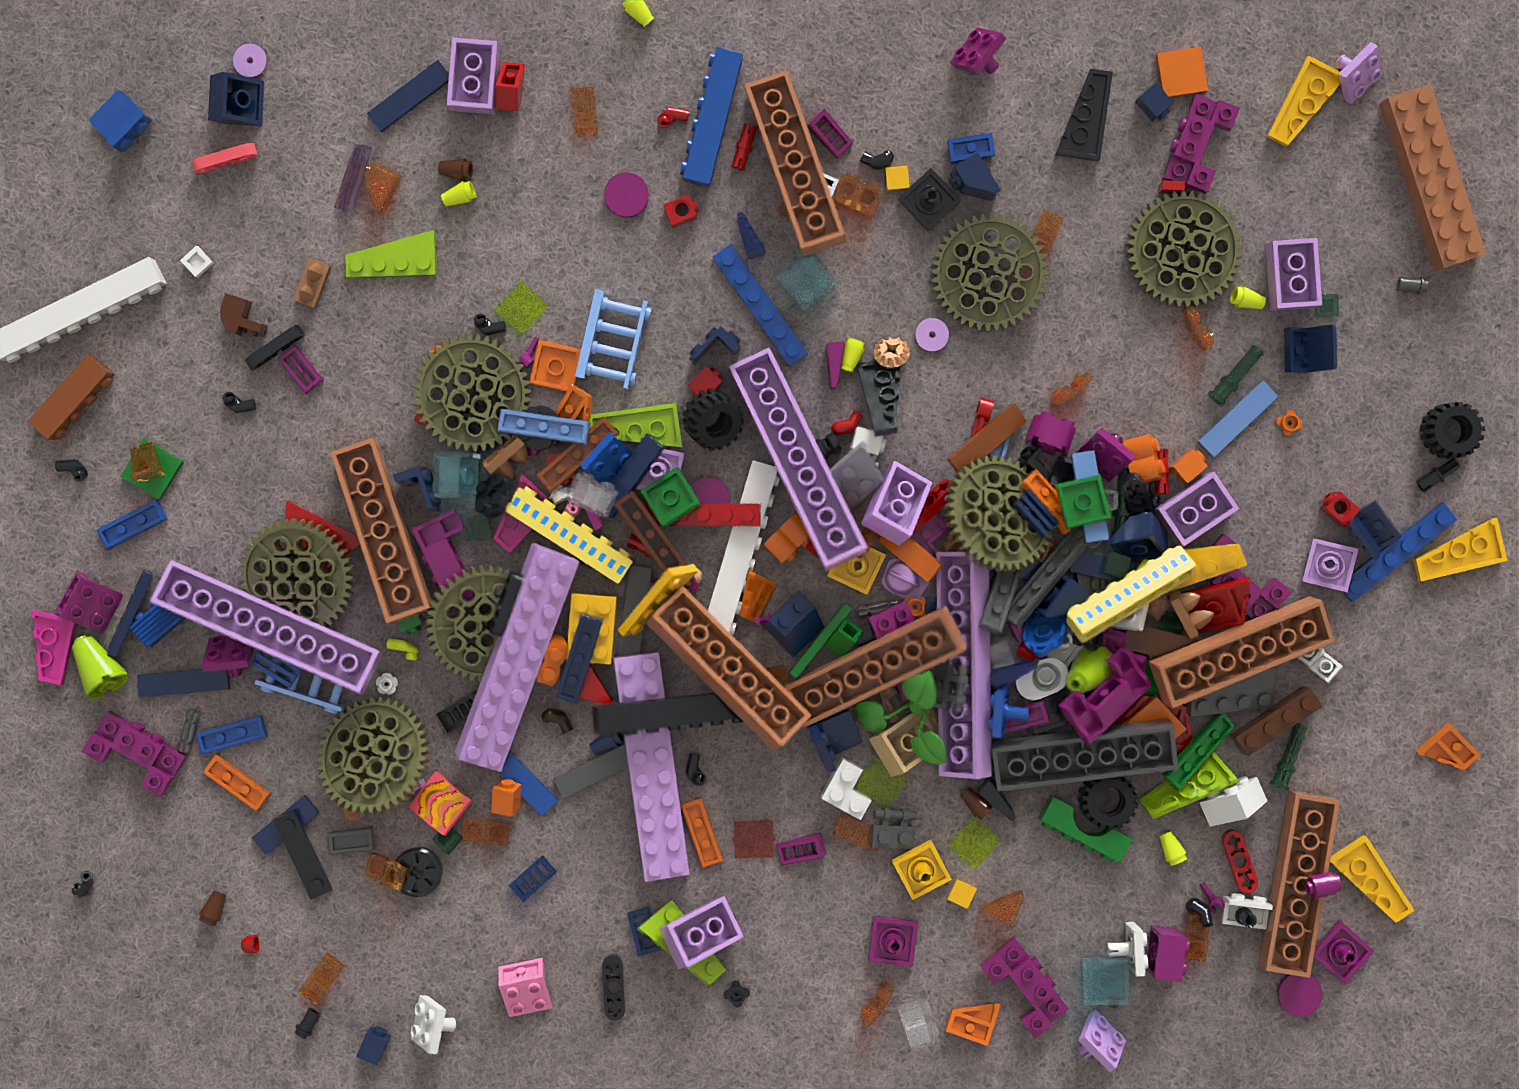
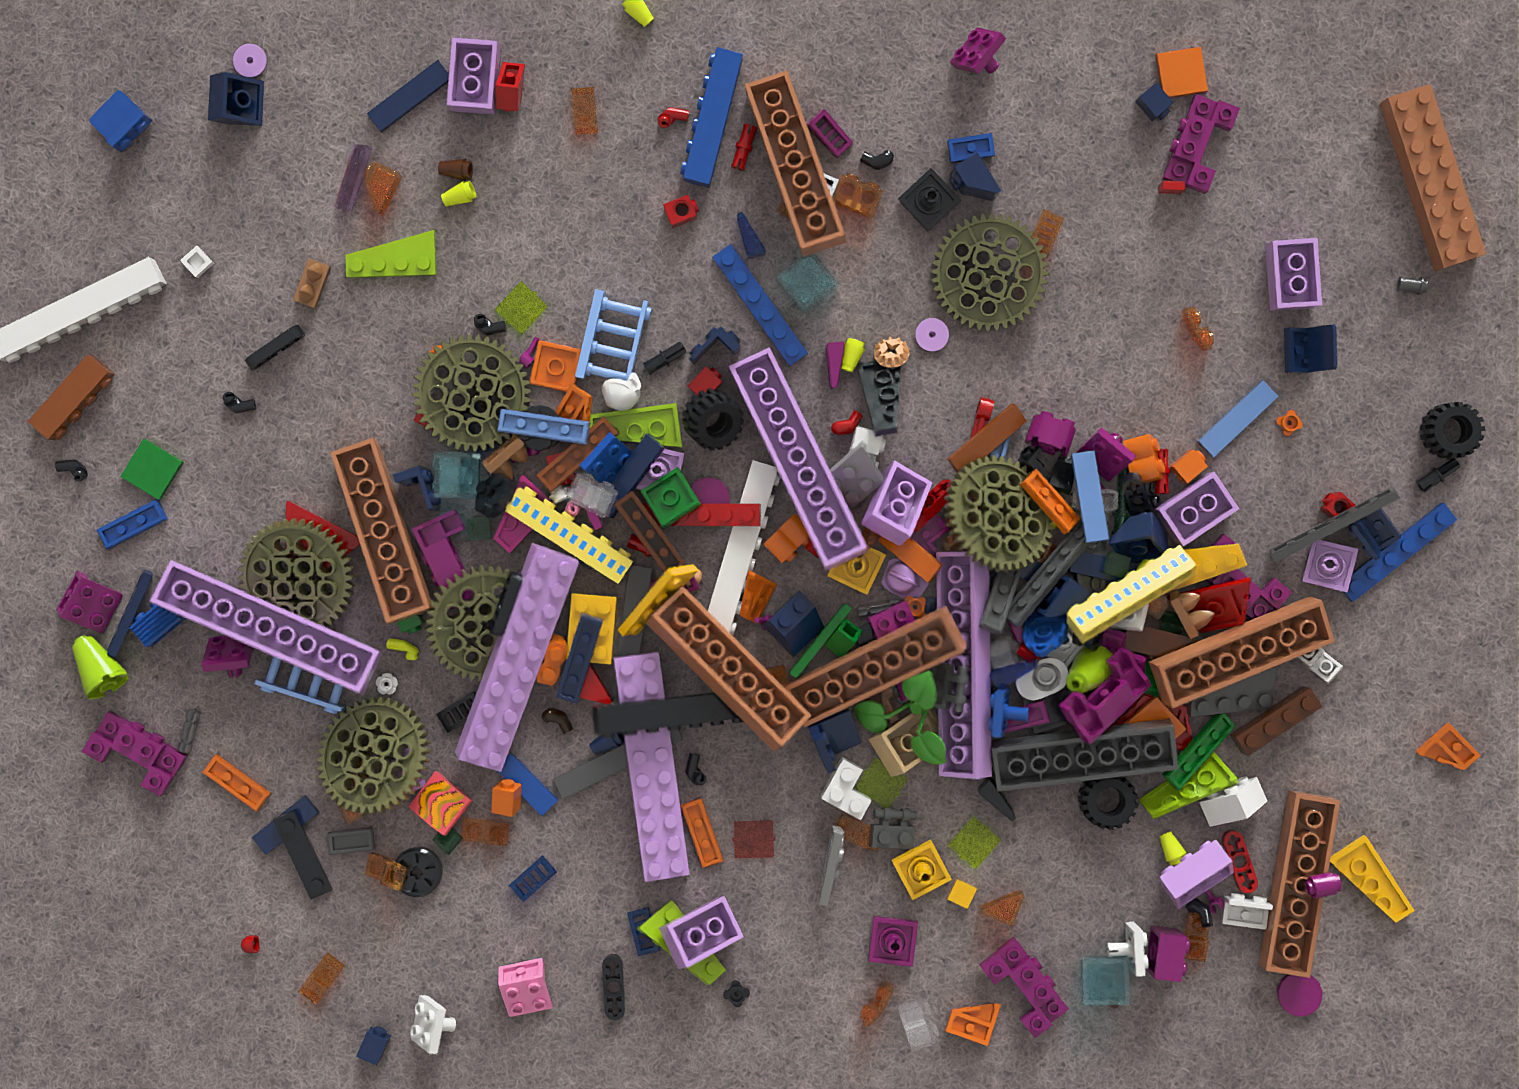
dark pink wing [31,610,77,685] -> none
black arm [72,871,94,897] -> none
clear orange slope [131,442,164,482] -> none
dark blue tile [137,669,230,697] -> none
coral beam [192,143,258,174] -> none
blue tile [196,715,268,755] -> none
reddish brown cone [199,891,226,926] -> none
reddish brown brick [220,293,268,337] -> none
blue tile [251,651,302,688] -> none
magenta tile [278,345,324,394] -> none
black pin [295,1008,321,1039] -> none
magenta tile [604,172,649,217] -> none
magenta slope [776,833,826,866] -> none
black wheel [815,432,842,460] -> none
yellow tile [885,166,910,191] -> none
reddish brown cone [960,787,993,820] -> none
dark blue tile [1013,489,1060,539] -> none
green arch [1038,794,1133,863] -> none
clear orange slope [1050,372,1093,407] -> none
black wing [1055,68,1113,162] -> none
green tile [1055,475,1111,530] -> none
lavender plate [1078,1009,1127,1072] -> none
olive gear [1125,190,1244,308] -> none
clear green pin [1207,345,1264,406] -> none
neon yellow cone [1230,286,1266,310] -> none
black pin [1235,907,1257,928] -> none
yellow wing [1266,55,1341,147] -> none
clear green pin [1269,723,1308,791] -> none
clear green tile [1314,294,1339,317] -> none
magenta plate [1314,920,1374,984] -> none
lavender plate [1335,42,1382,104] -> none
yellow wing [1413,518,1507,581] -> none
none -> white cap [602,373,641,411]
none -> black axle [643,342,686,375]
none -> light grey wing [819,825,844,906]
none -> lavender brick [1160,840,1234,909]
none -> dark grey tile [1270,487,1400,563]

